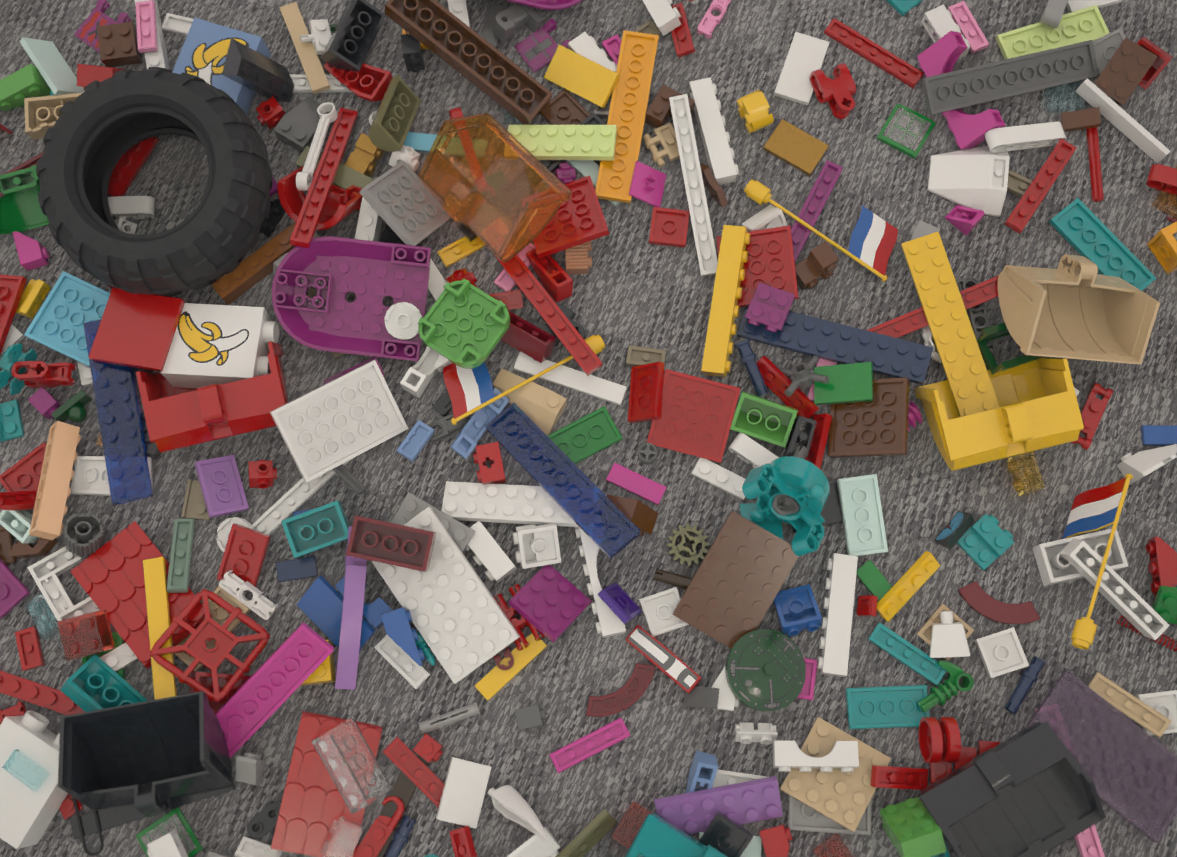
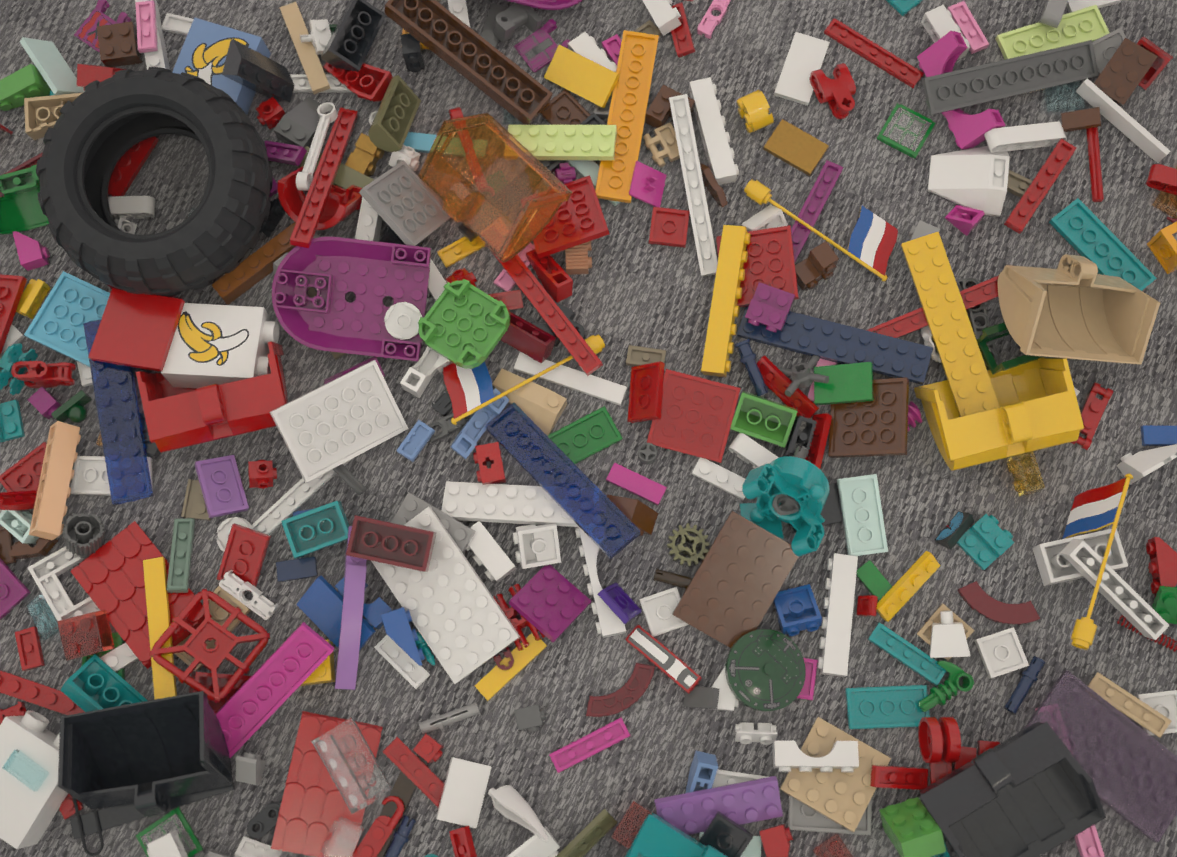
none -> magenta plate [264,140,307,166]

